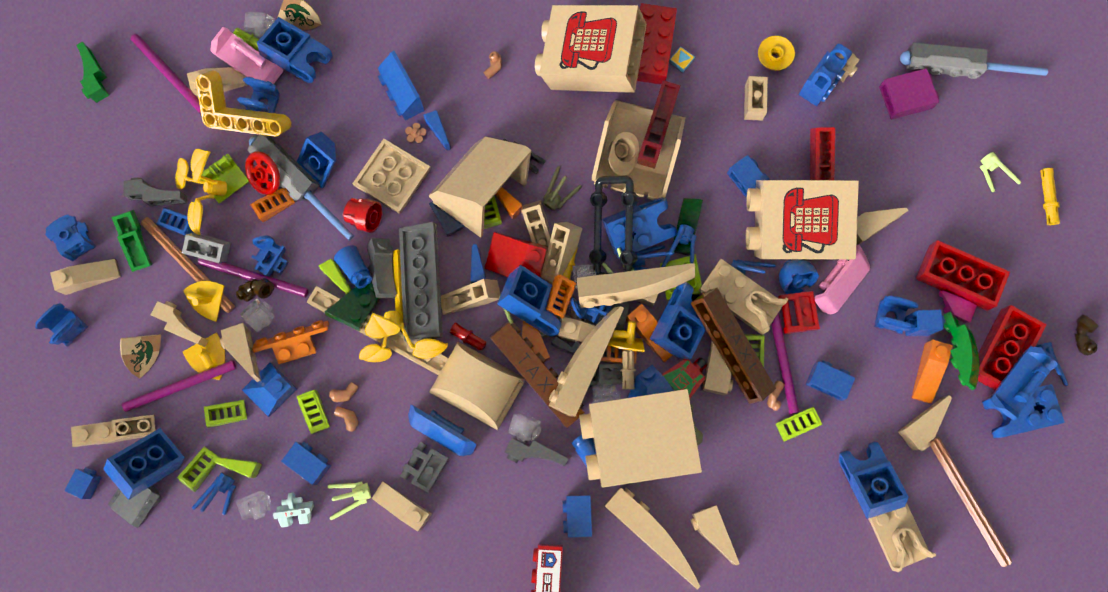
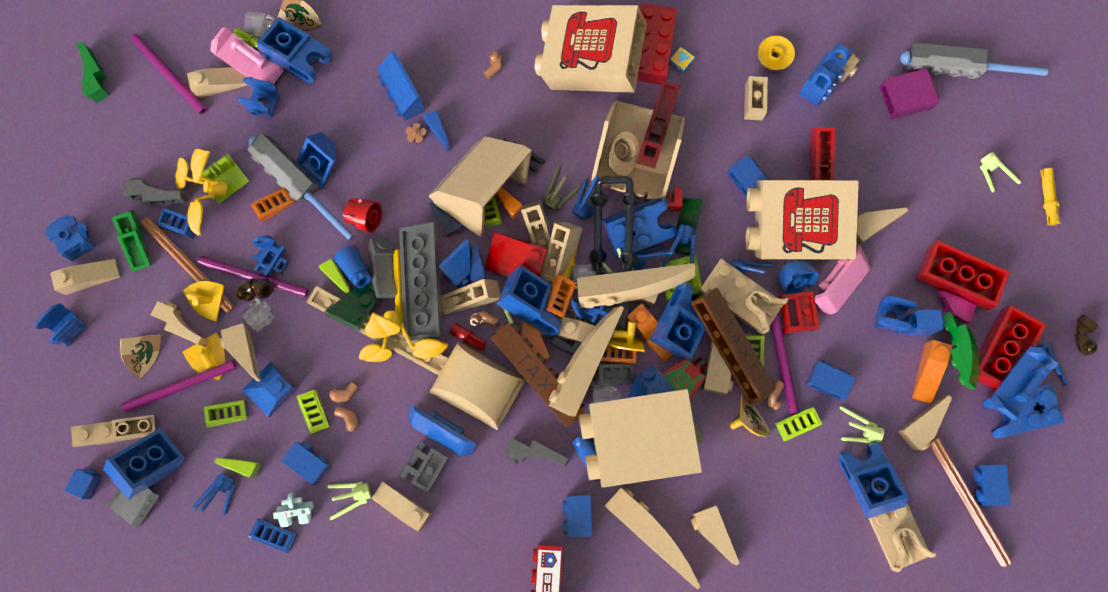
lime slope [177,446,220,492] -> none
light grey brick [182,233,231,263] -> none
yellow beam [196,70,291,136] -> none
clear brick [236,491,271,520] -> none
red plate [245,151,280,195] -> none
orange bracket [252,320,329,364] -> none
tan plate [352,139,431,214] -> none
clear brick [508,413,541,443] -> none
tan axle [620,350,636,389] -> none
none -> blue slope [249,518,297,553]
none -> blue slope [439,239,472,289]
none -> nougat arm [470,311,499,327]
none -> blue plant [572,175,608,220]
none -> red panel [665,188,682,211]
none -> shield [730,395,771,437]
none -> yellowish green plant [840,406,884,444]
none -> blue brick [973,465,1011,506]

